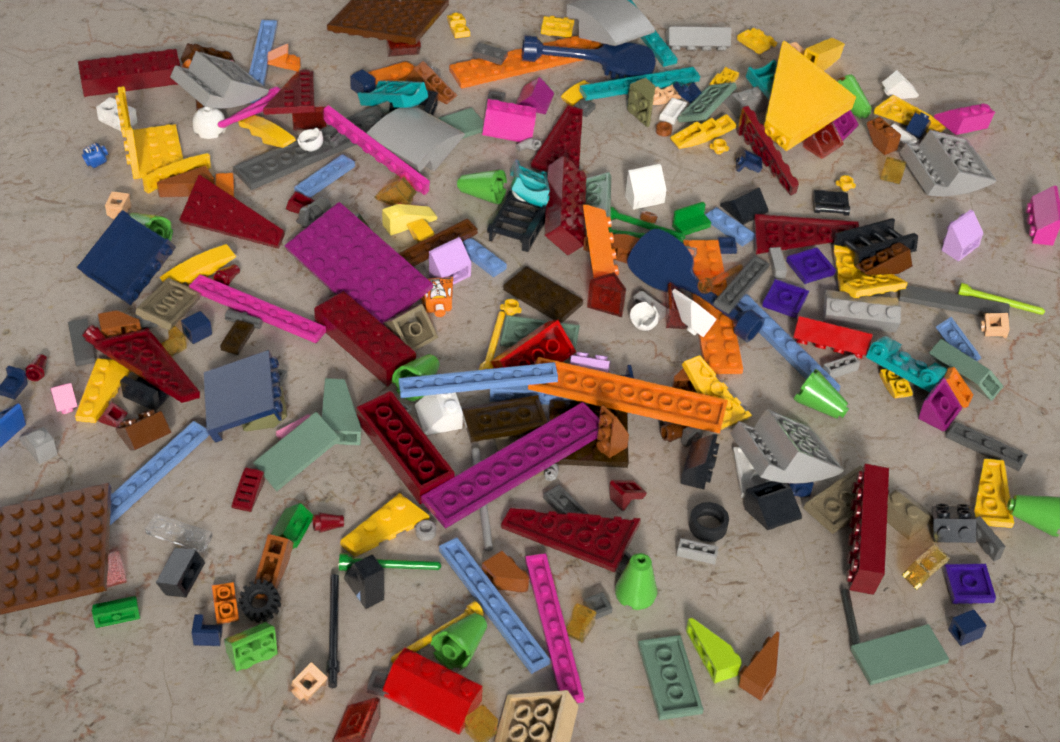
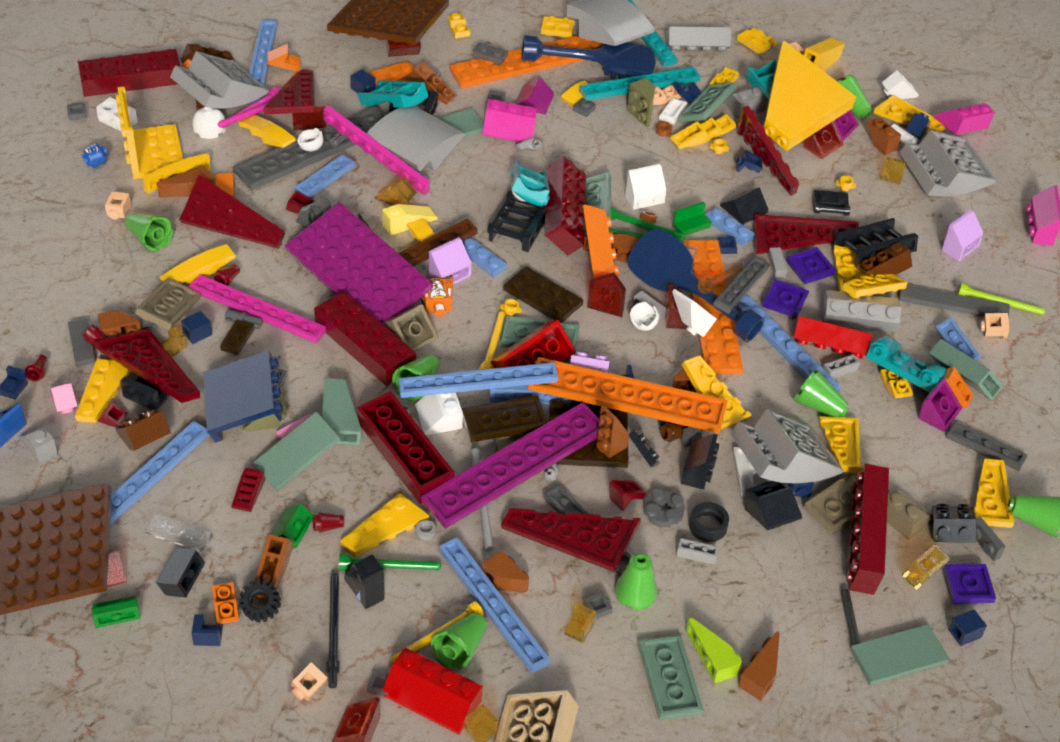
dark blue panel [76,210,176,306] -> none
bright green slope [224,622,278,672] -> none
bright green cone [457,170,507,204] -> none
dark pink plate [525,553,584,703] -> none
dark red wing [531,105,583,173] -> none
none -> dark grey plate [67,103,86,120]
none -> black wing [629,430,660,468]
none -> dark grey plate [643,488,685,527]
none -> yellow wing [819,416,861,473]

